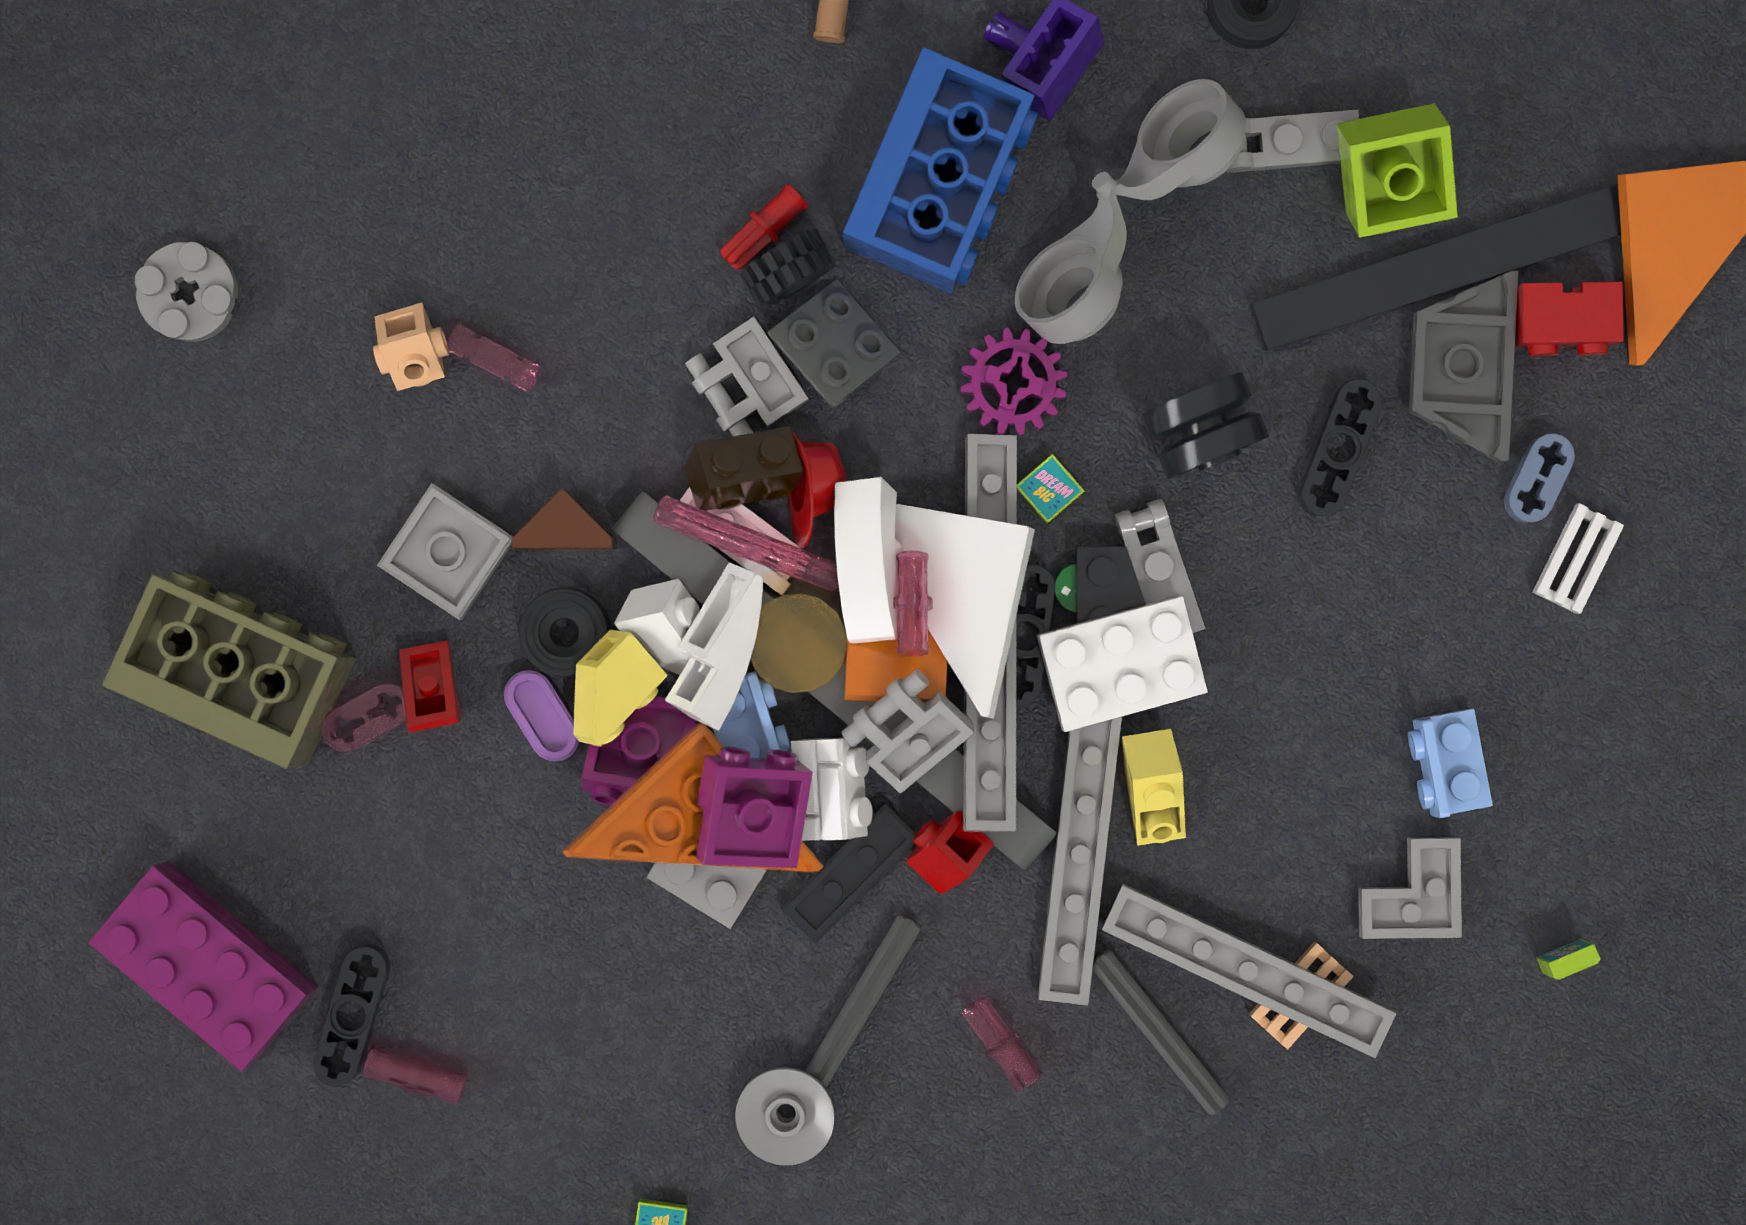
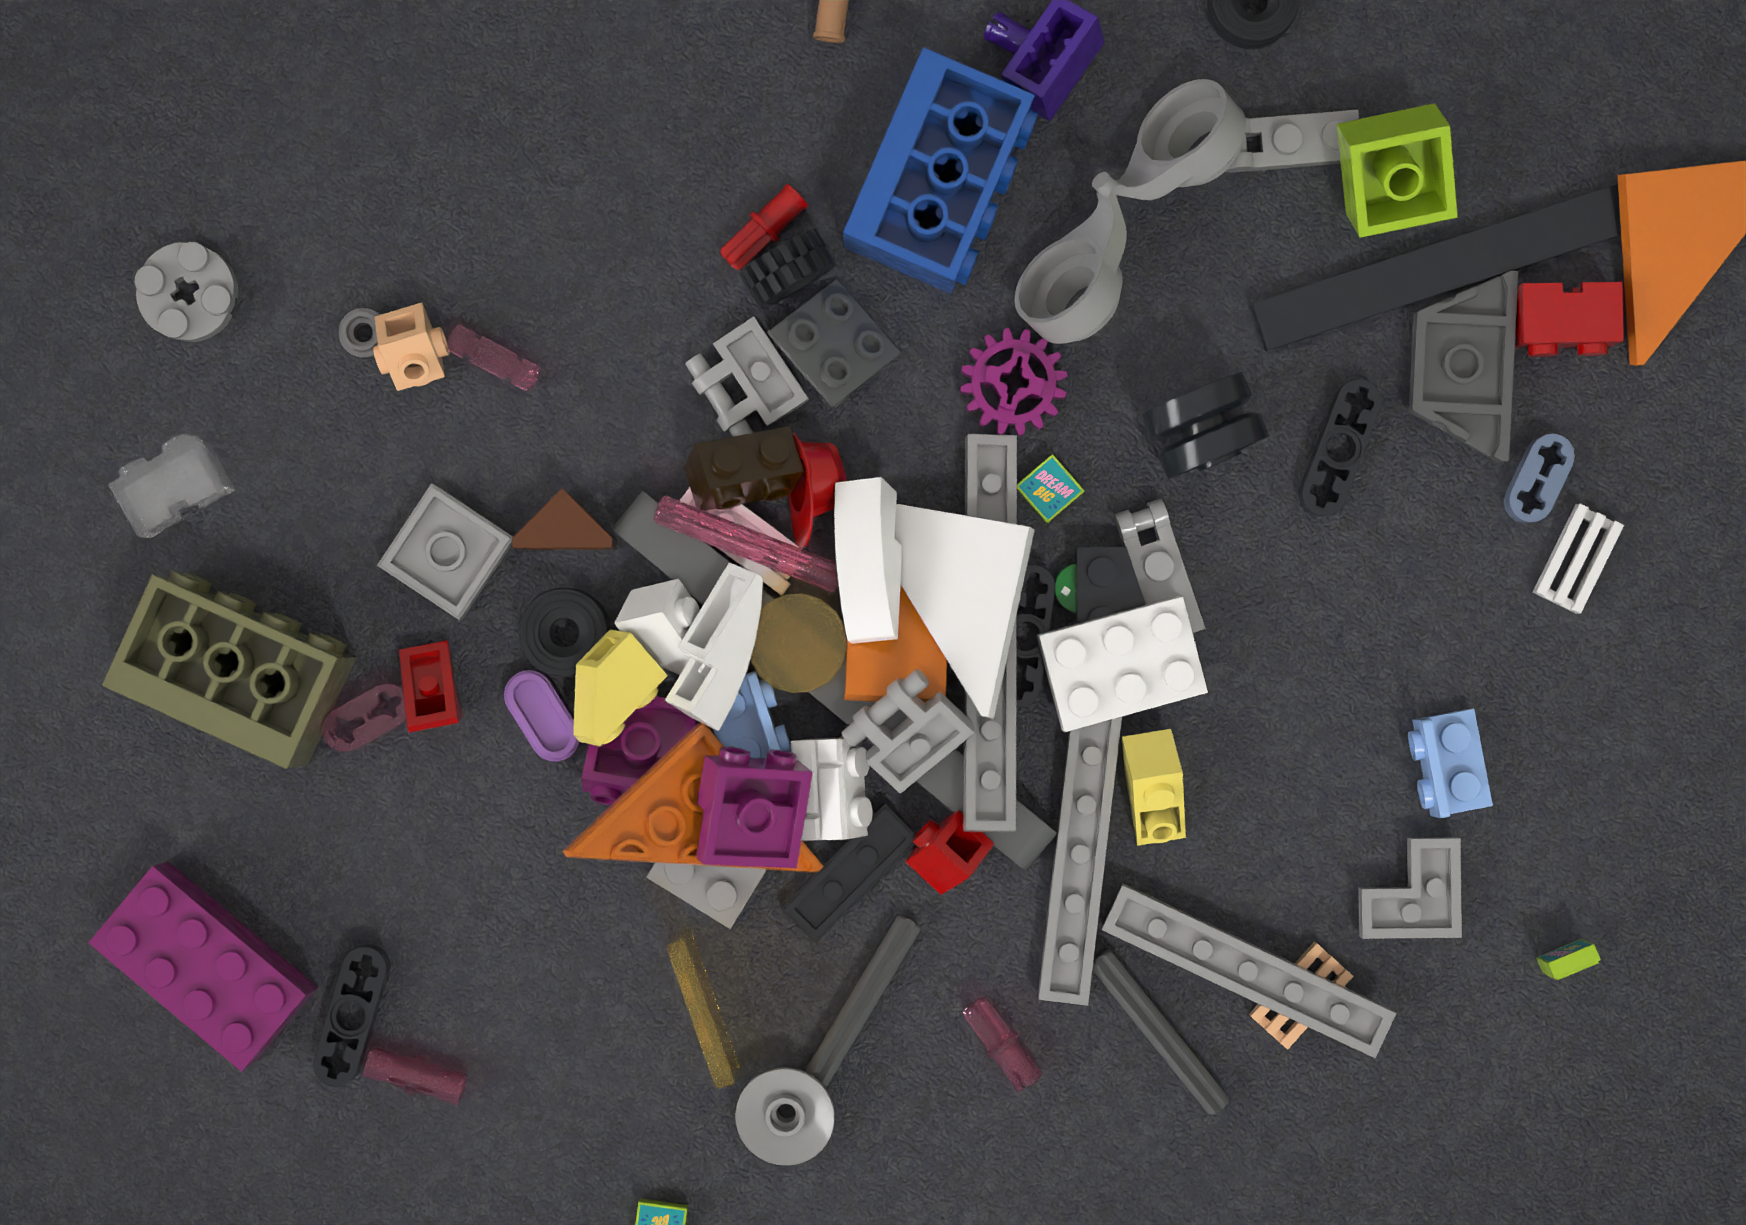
clear pink pin [893,551,933,656] -> none
none -> clear brick [108,433,236,538]
none -> flat silver plate [339,308,380,358]
none -> clear yellow tile [666,929,740,1089]

